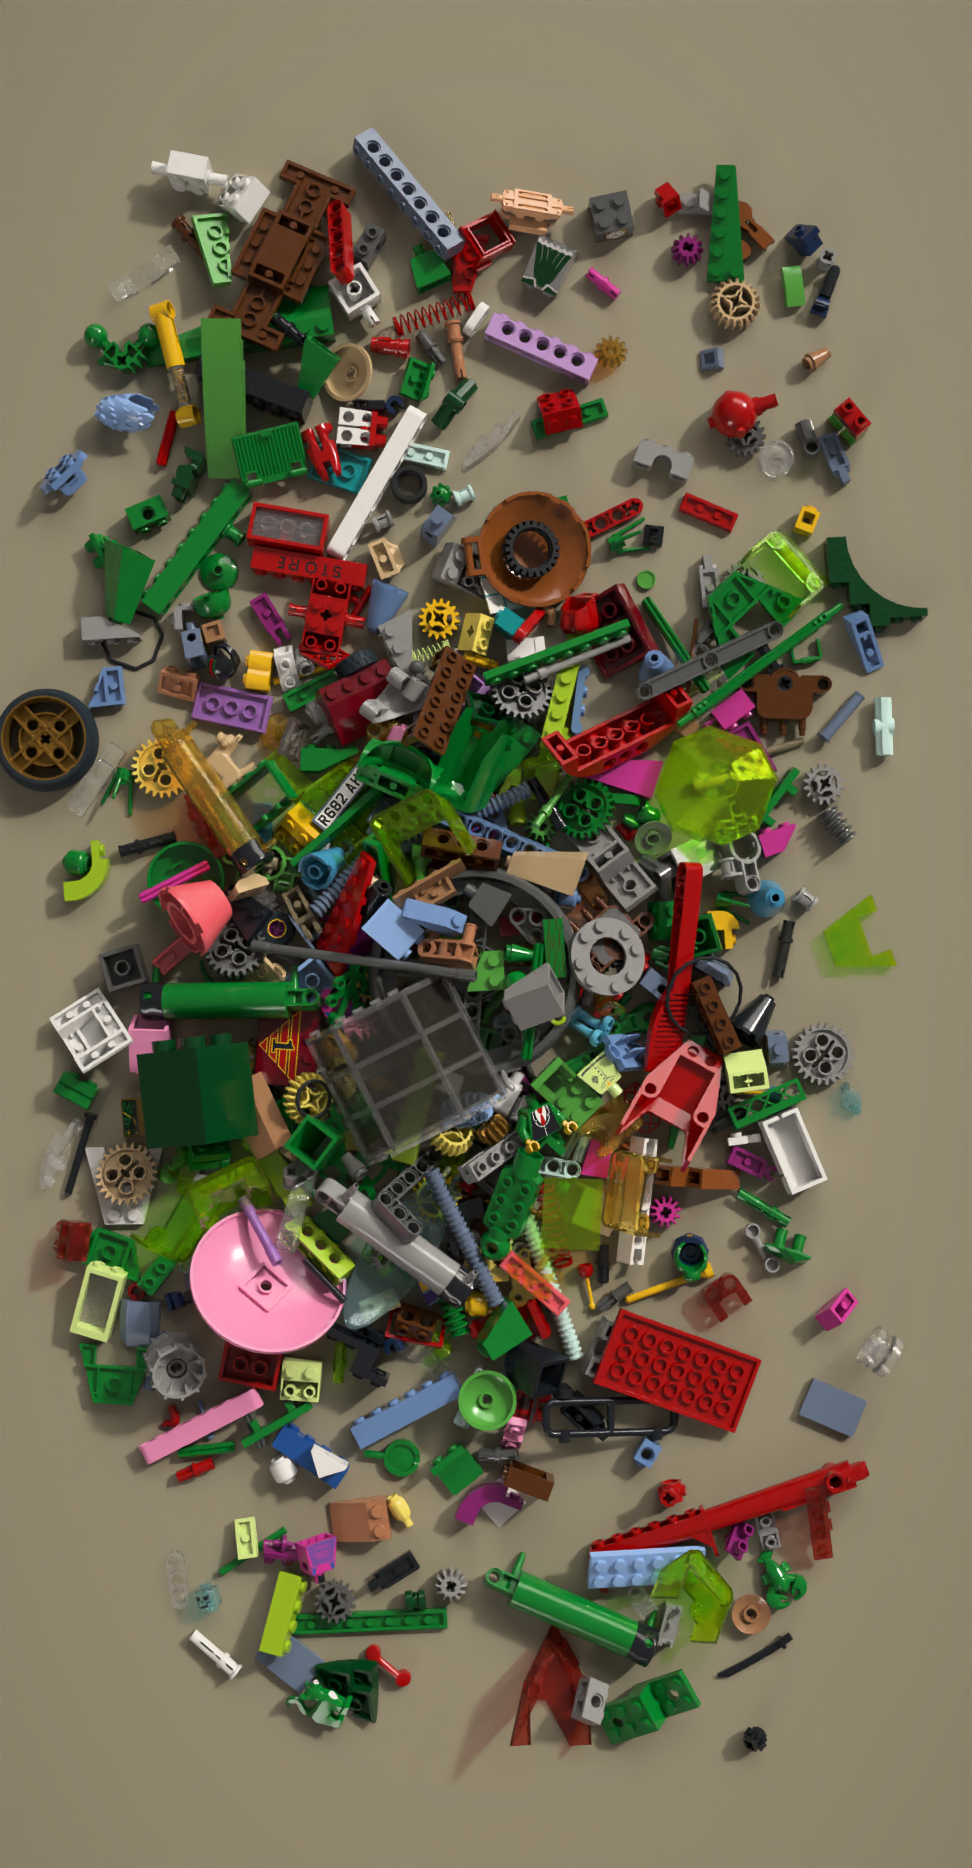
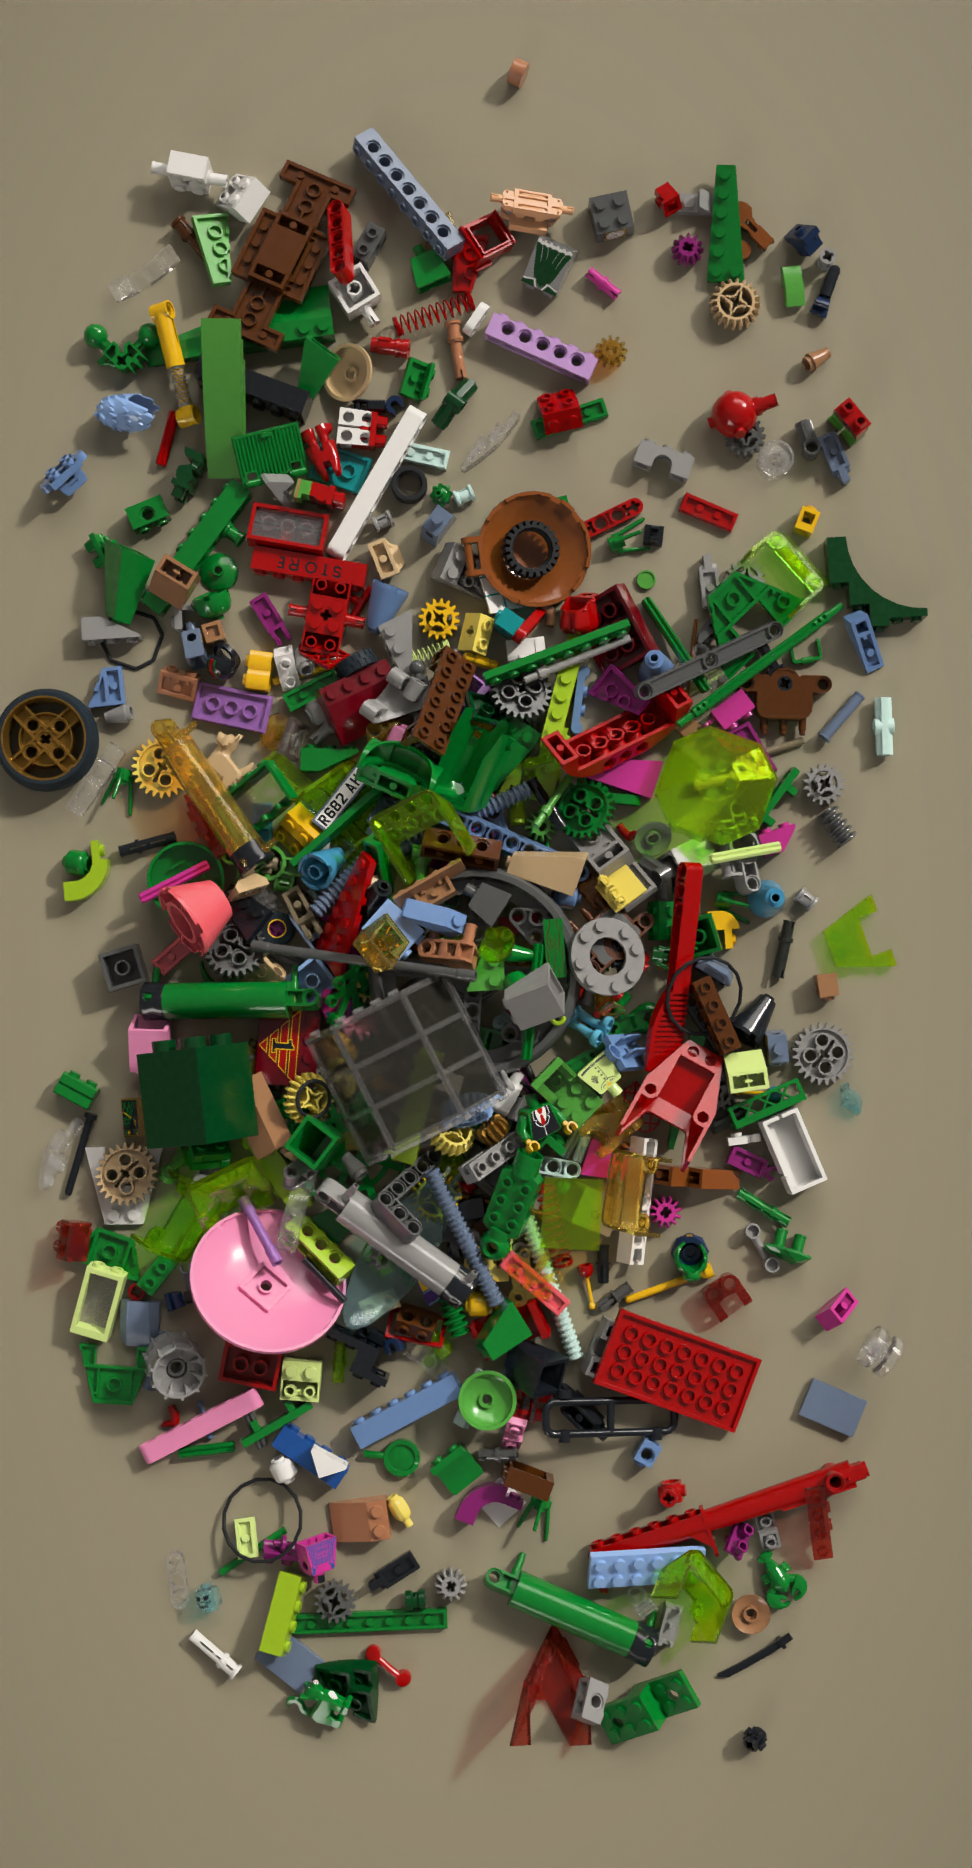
white slope [49,987,134,1074] -> none
red axle [176,1457,215,1482] -> none
black pin [271,313,307,346] -> none
dark grey axle [416,330,446,366] -> none
bright green axle [481,990,504,1025] -> none
green piece [621,800,661,829] -> none
sand blue torso [636,967,668,1000] -> none
sand blue slope [700,347,724,371] -> none
none -> light grey cone [104,704,134,723]
none -> medium nougat slope [148,553,201,611]
none -> black piece [222,1478,303,1563]
none -> light grey slope [261,473,294,508]
none -> hips [293,478,346,513]
none -> clear yellow slope [353,913,410,973]
none -> clear neon green dish [478,926,515,963]
none -> nougat piece [507,57,530,88]
none -> green plant [517,1496,552,1541]
none -> magenta wing [587,664,651,715]
none -> light yellow hinge [595,864,647,913]
none -> yellowish green axle [709,841,782,864]
none -> medium nougat brick [814,972,839,1001]

